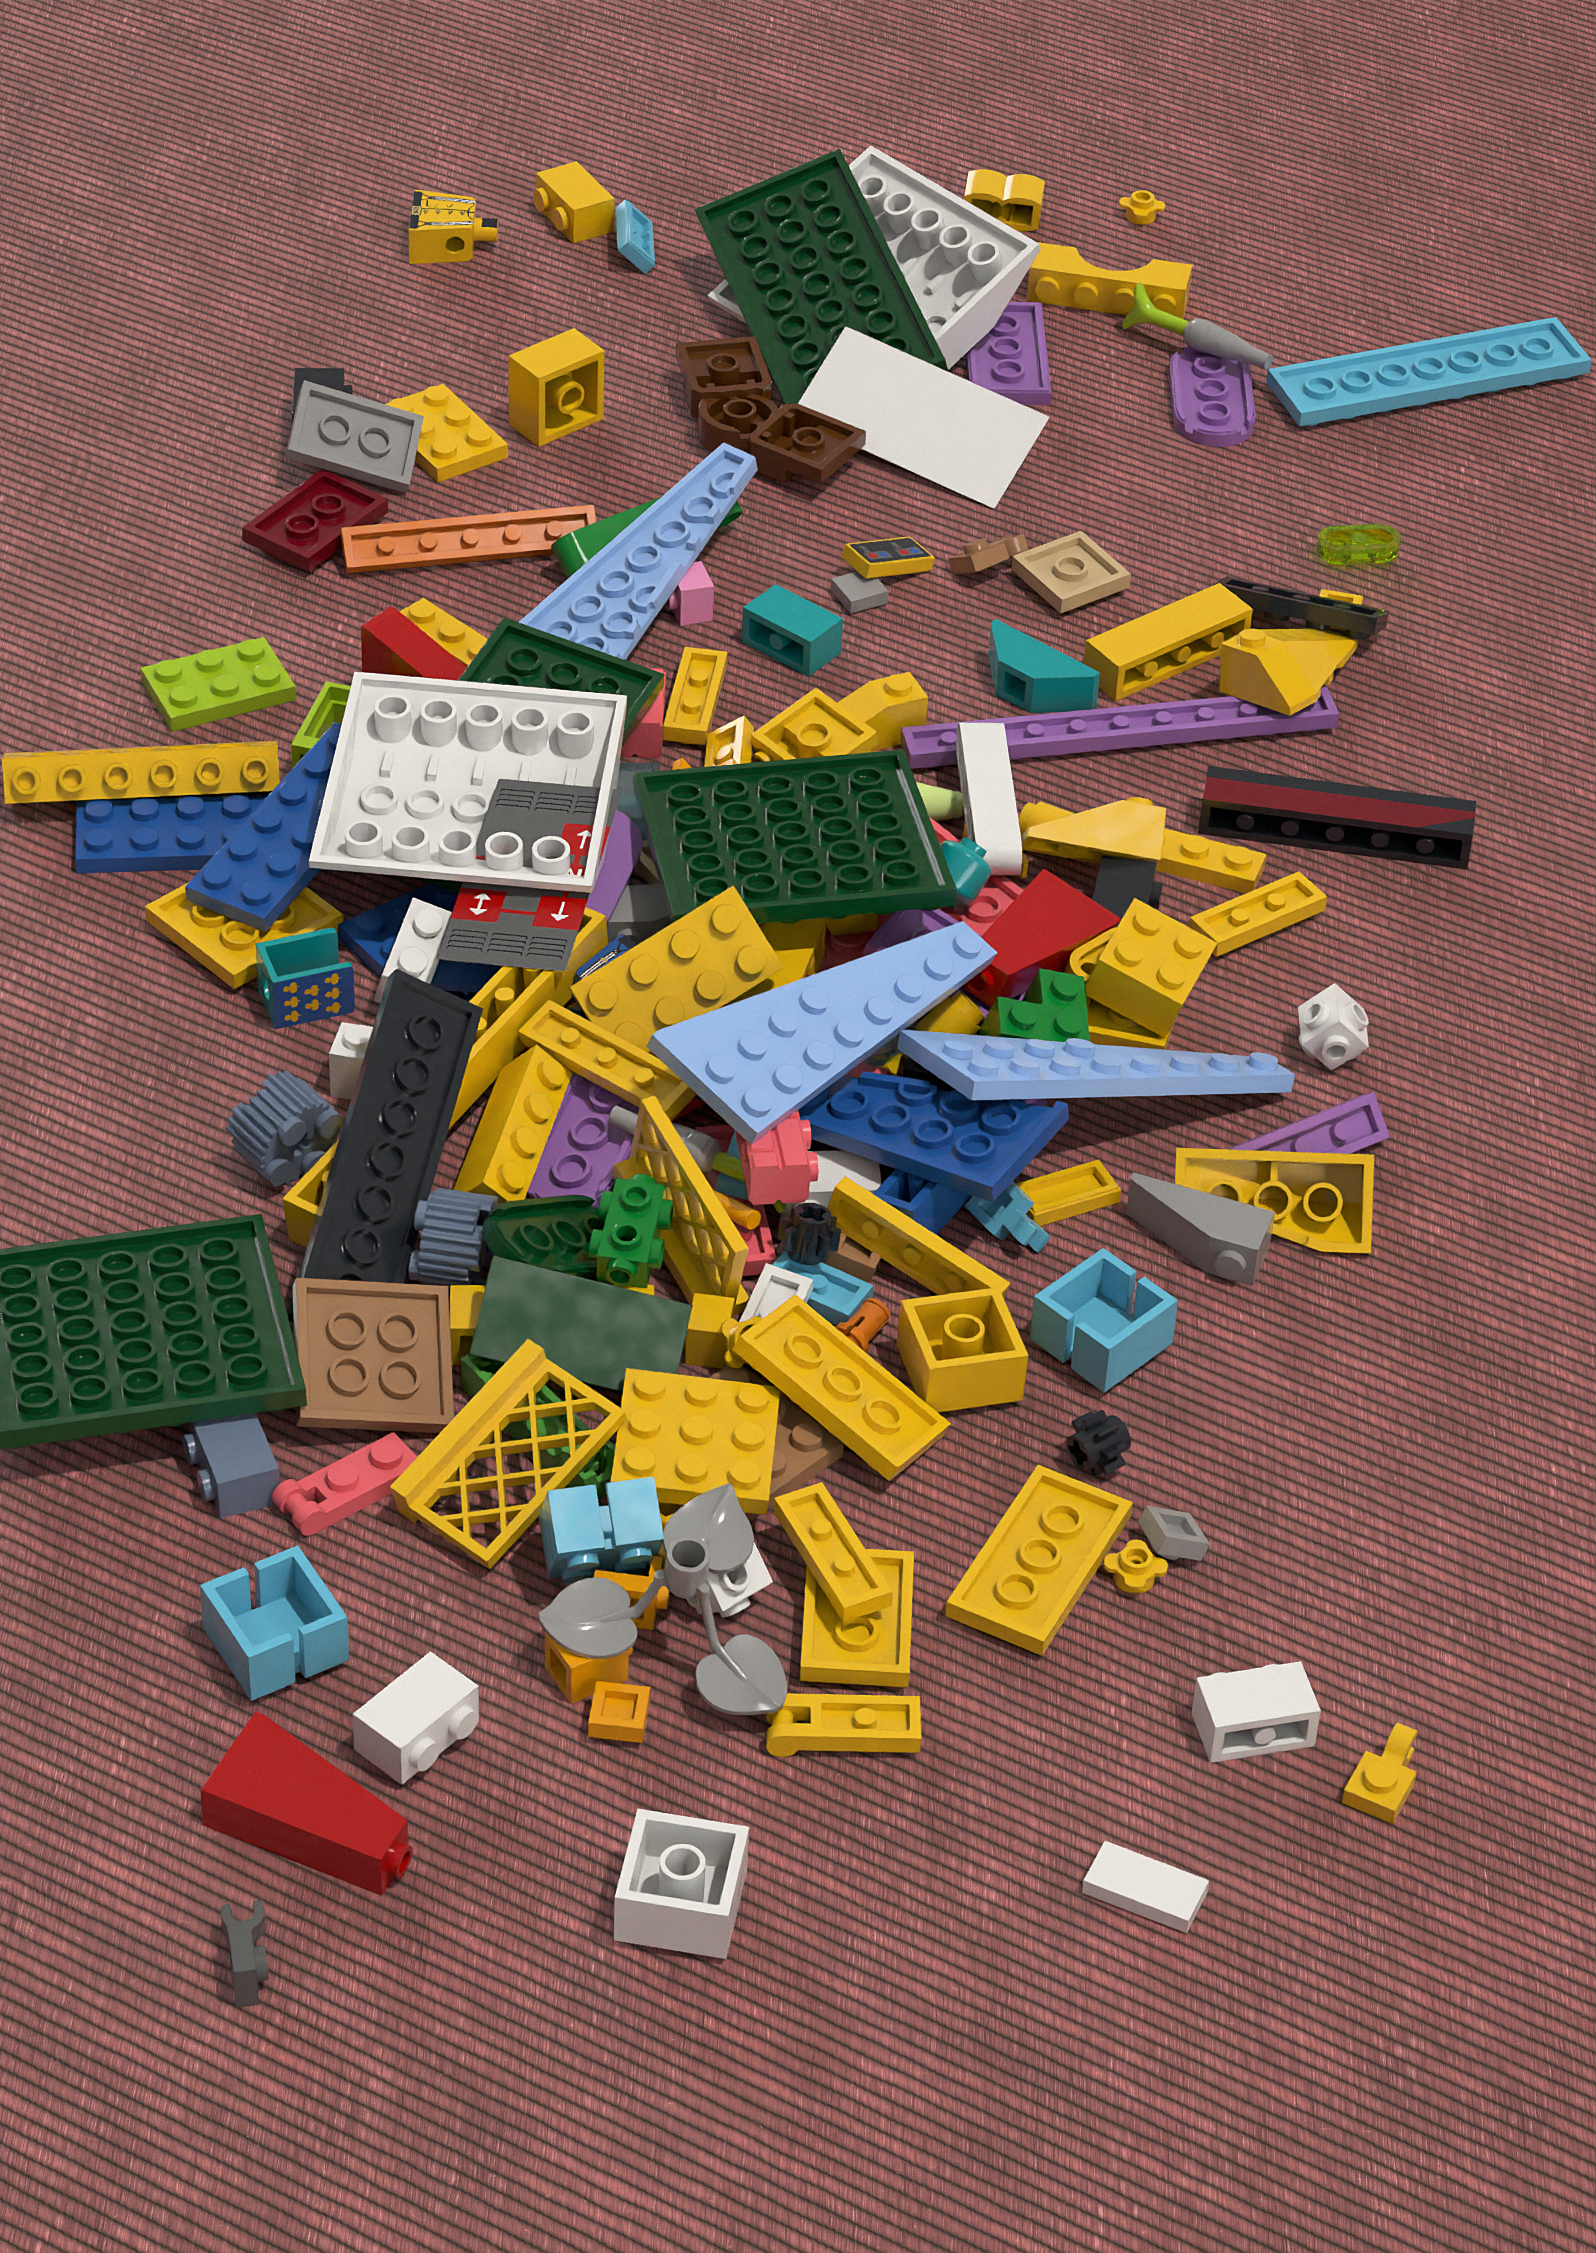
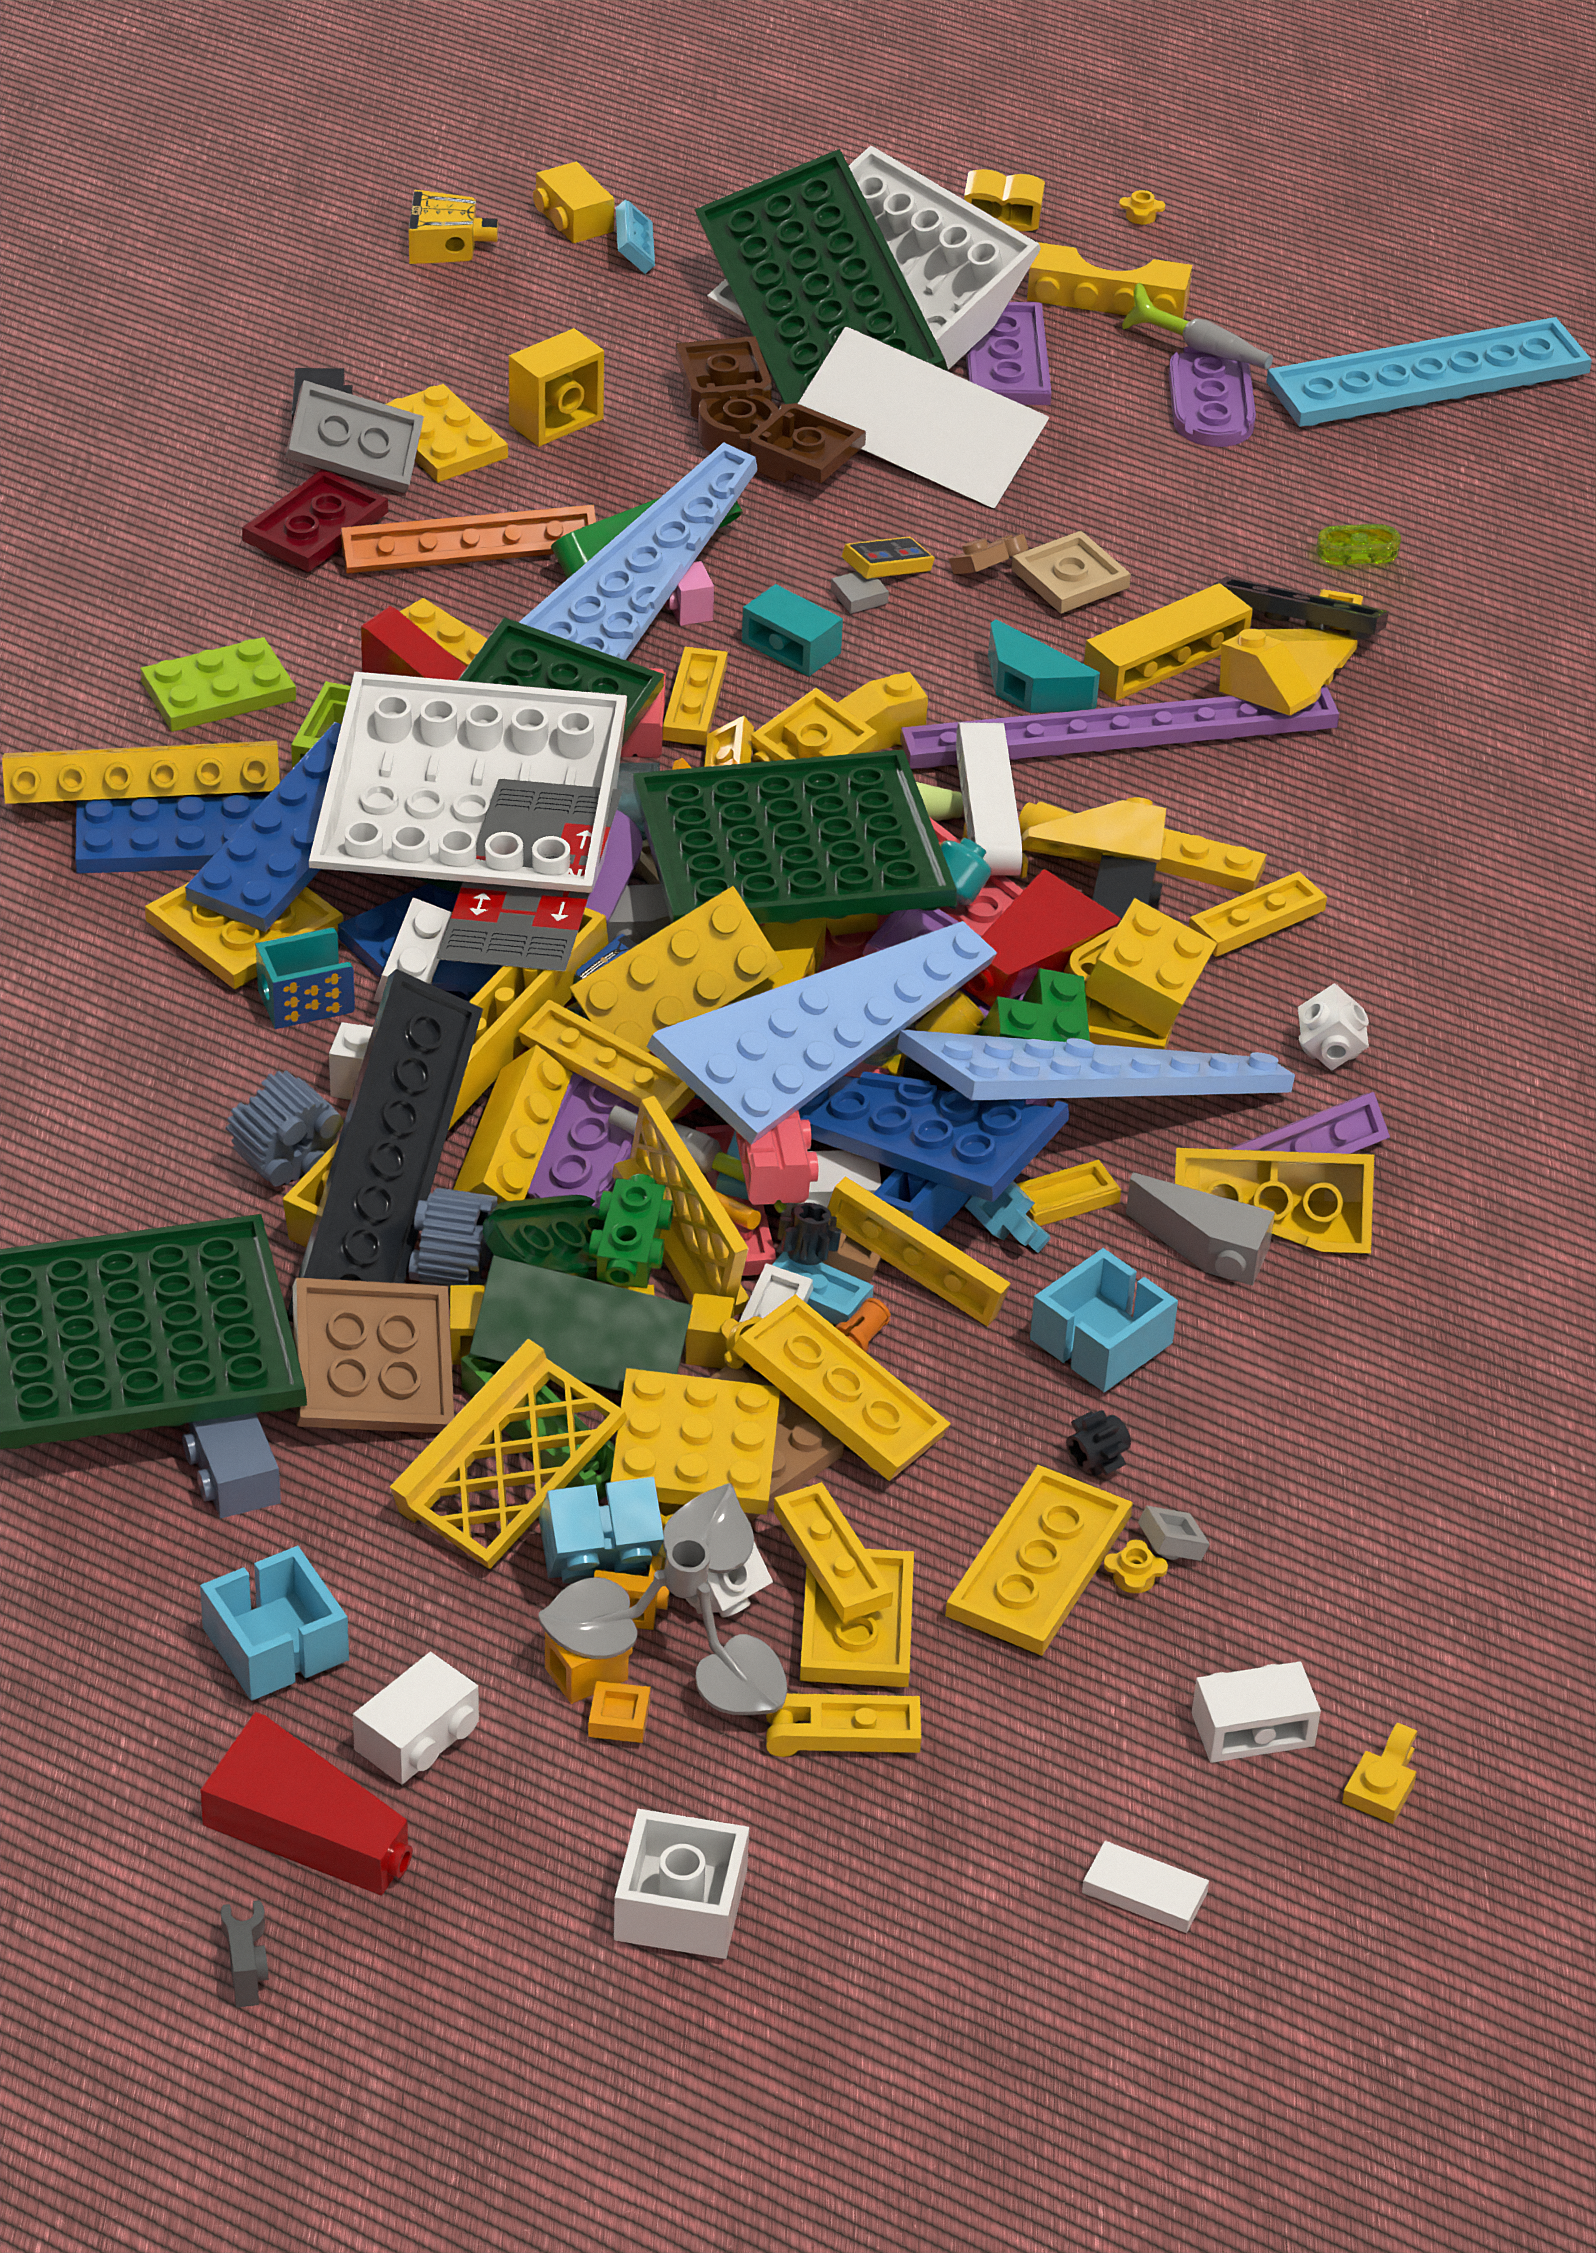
coral plate [271,1432,417,1536] -> none
yellow brick [896,1287,1029,1412] -> none
black brick [1198,766,1477,870] -> none

